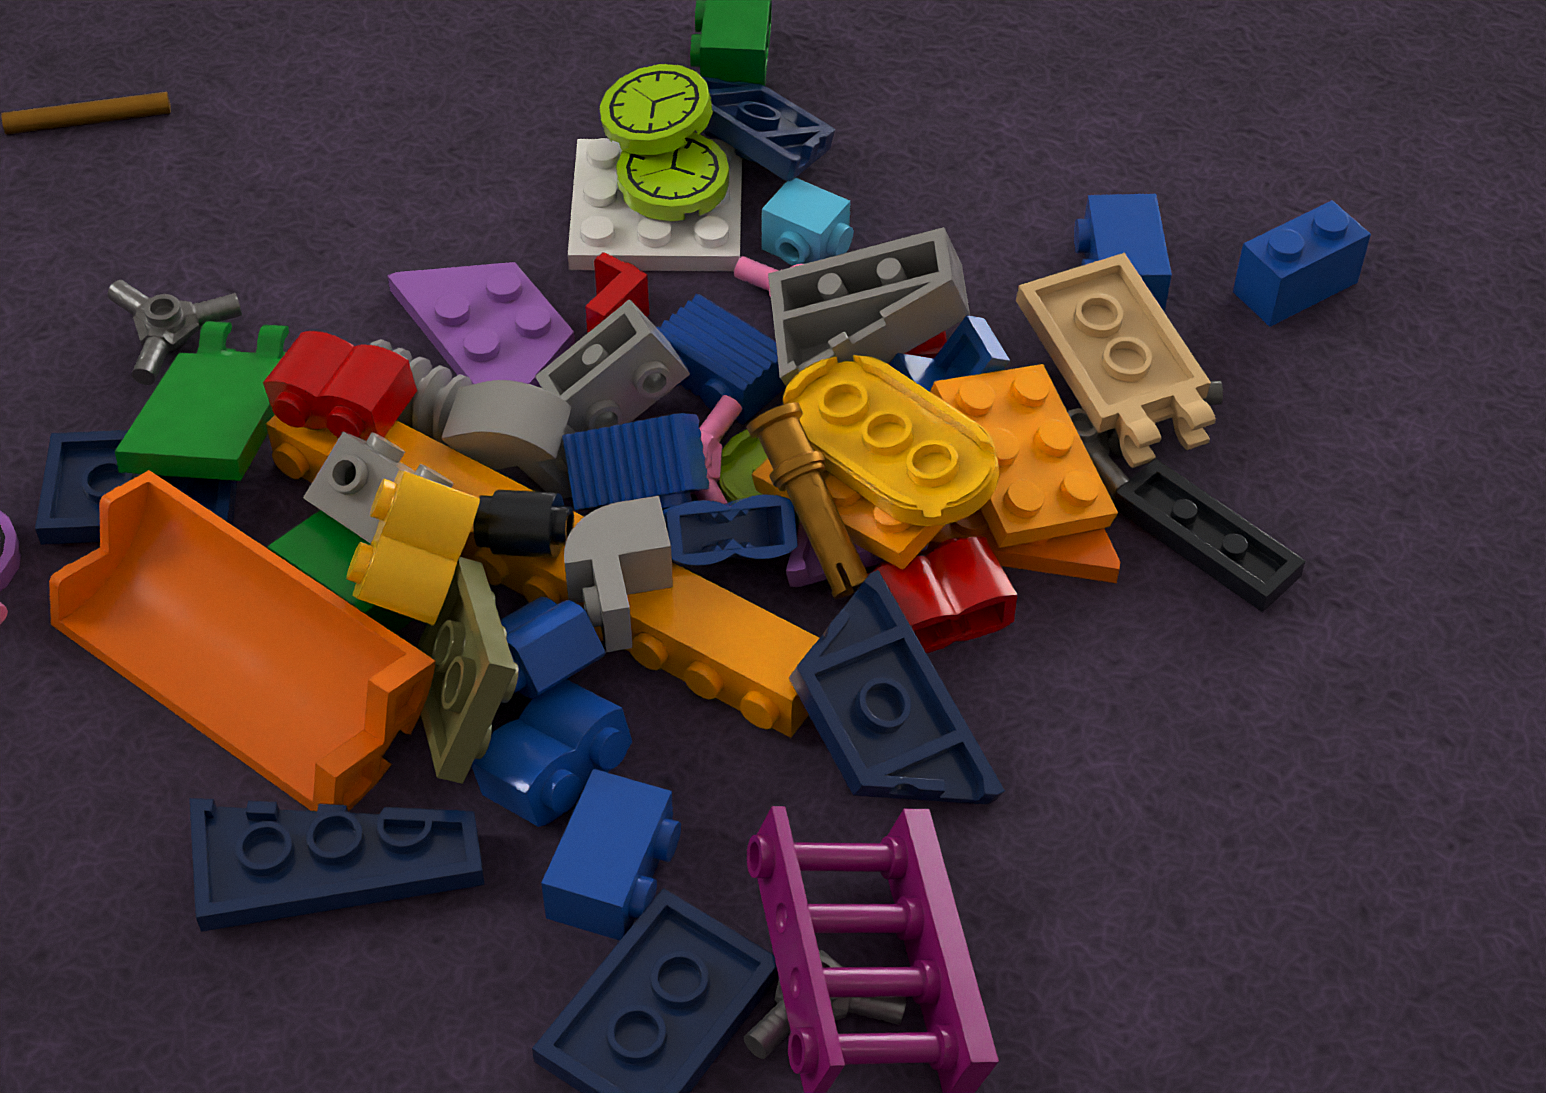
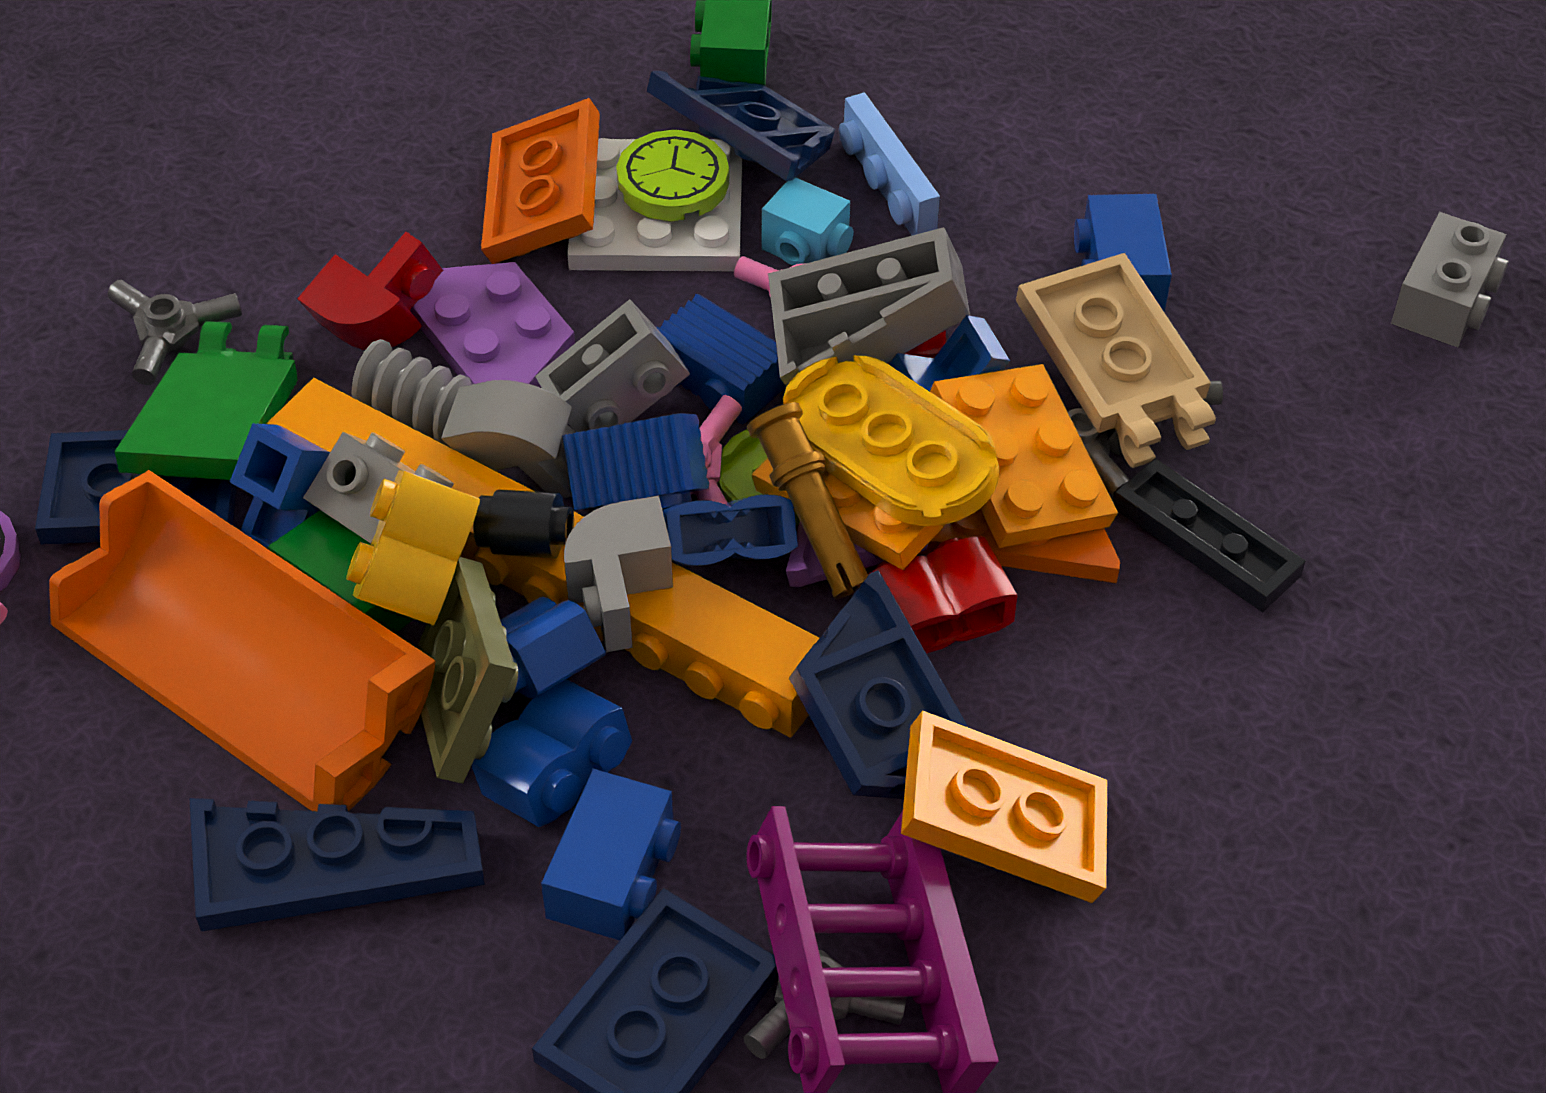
pearl gold bar [1,92,171,135] -> none
red brick [263,331,417,441] -> none
red bracket [585,252,650,333] -> none
lime tile [600,64,713,155] -> none
blue brick [1233,200,1371,327] -> none
none -> blue brick [230,423,330,548]
none -> red brick [297,232,444,350]
none -> orange plate [481,98,600,264]
none -> light blue plate [839,92,940,235]
none -> light orange plate [901,710,1107,903]
none -> light grey brick [1391,212,1509,347]

